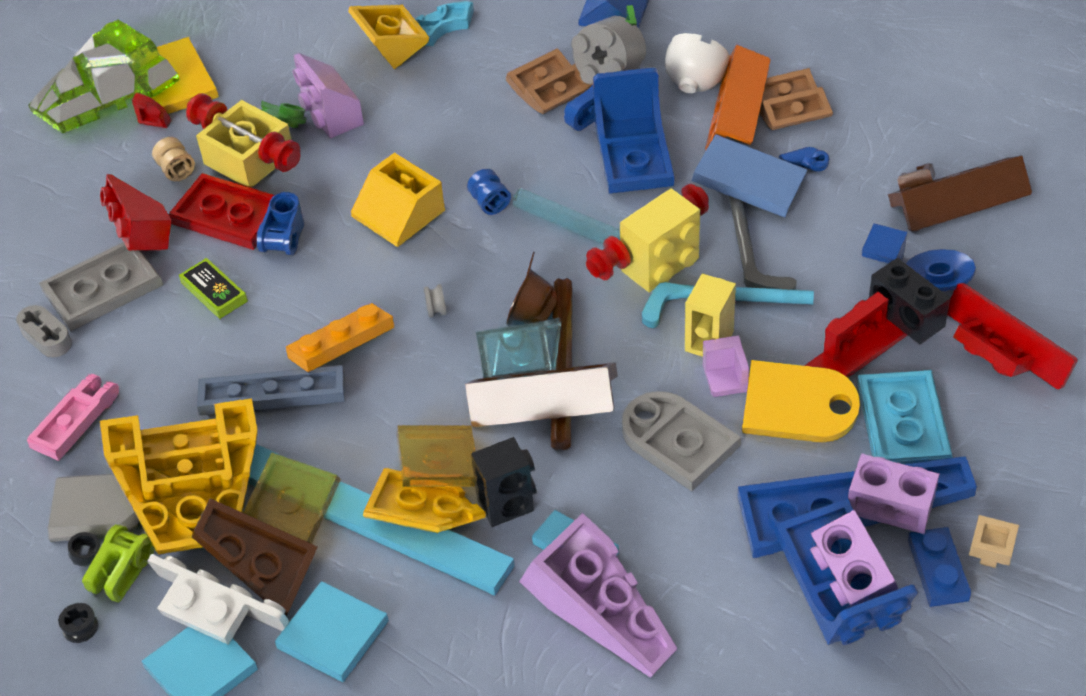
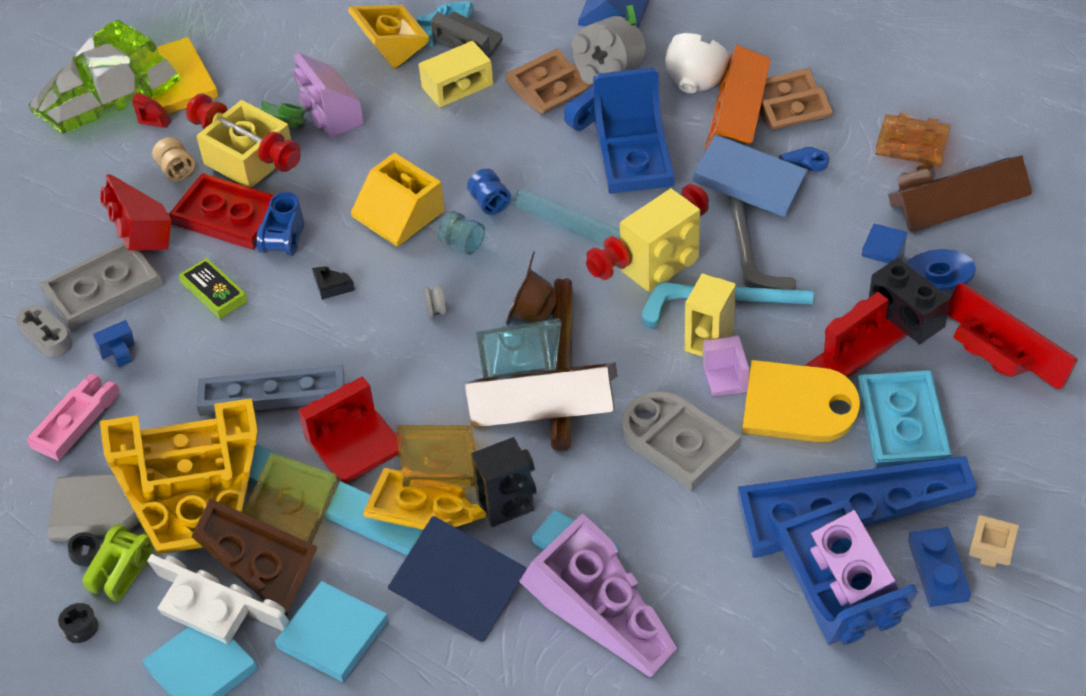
light orange plate [286,303,394,372] -> none
lavender brick [848,454,939,534] -> none
none -> blue tile [93,320,135,367]
none -> red bracket [298,376,403,484]
none -> black tile [312,266,355,300]
none -> dark blue sticker [388,516,527,642]
none -> light yellow brick [418,41,493,108]
none -> dark grey panel [431,12,503,58]
none -> clear light blue wheel [438,210,485,255]
none -> clear orange plate [875,113,951,166]

